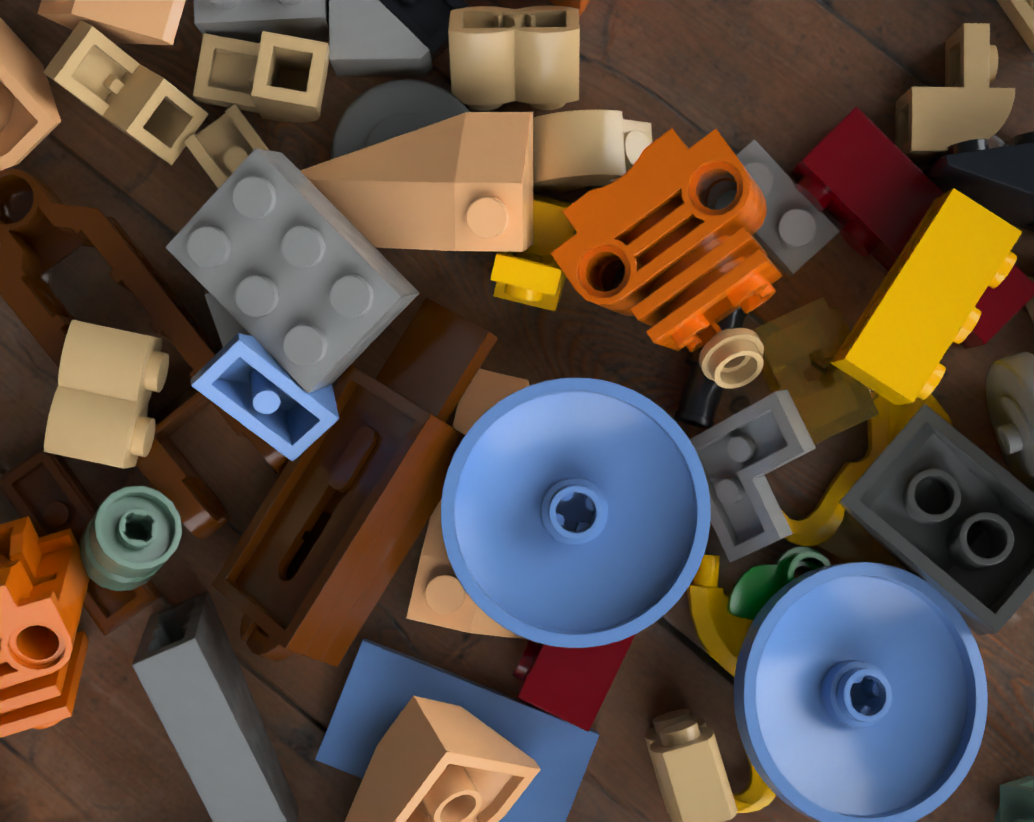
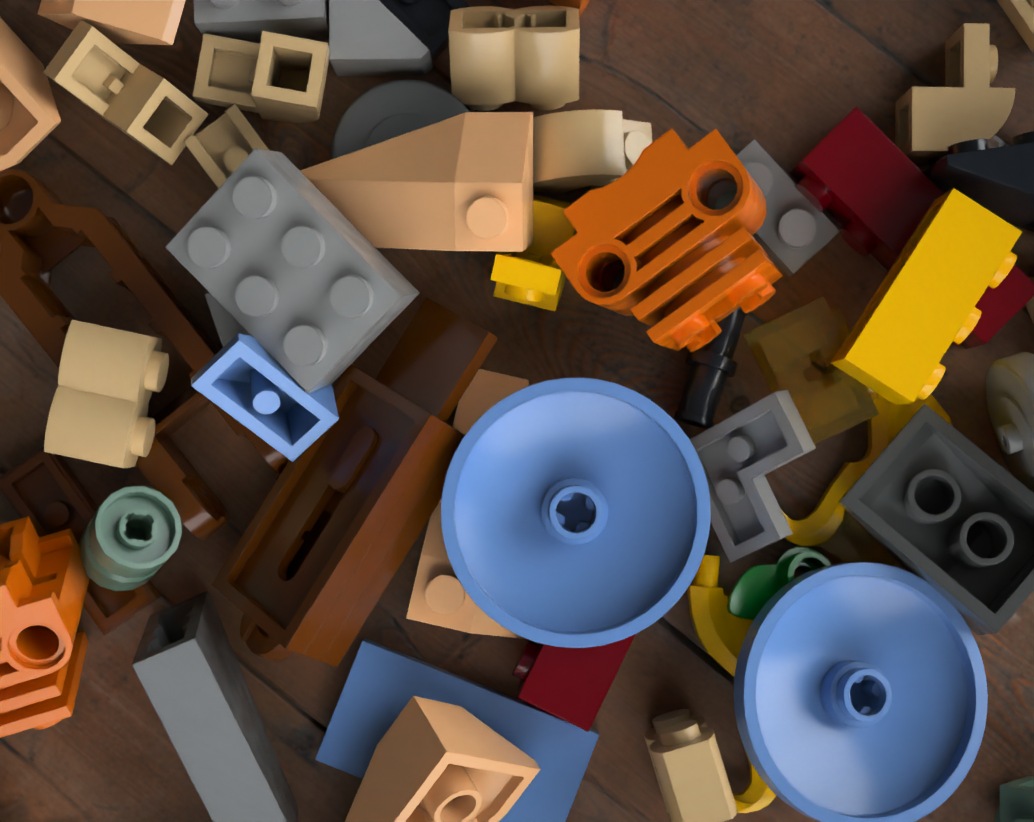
tan plate [699,328,764,389] -> none

